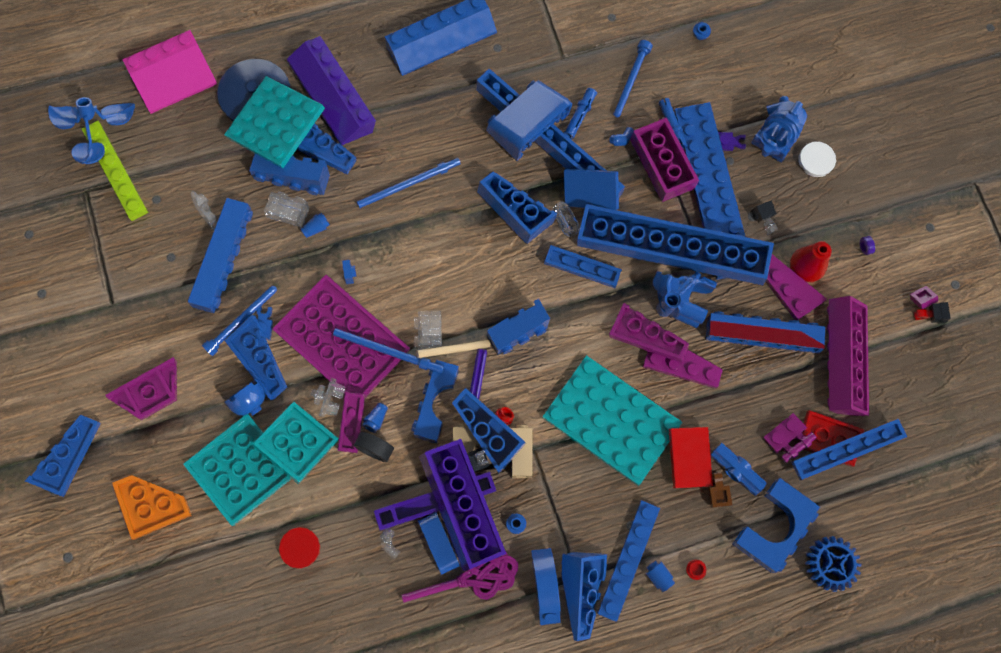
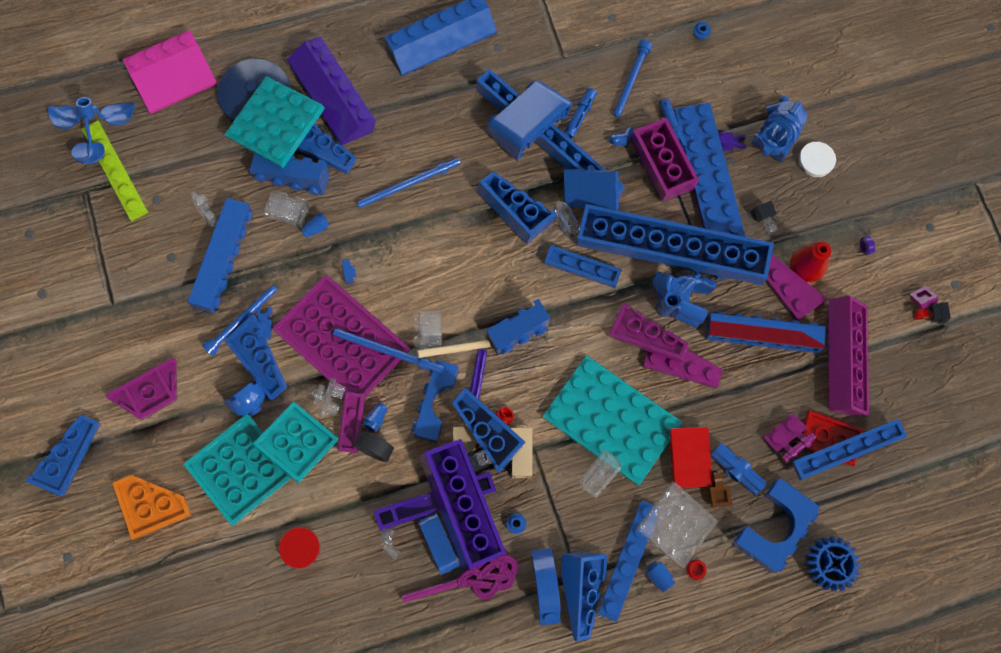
none -> clear brick [580,449,622,498]
none -> clear plate [637,482,718,569]

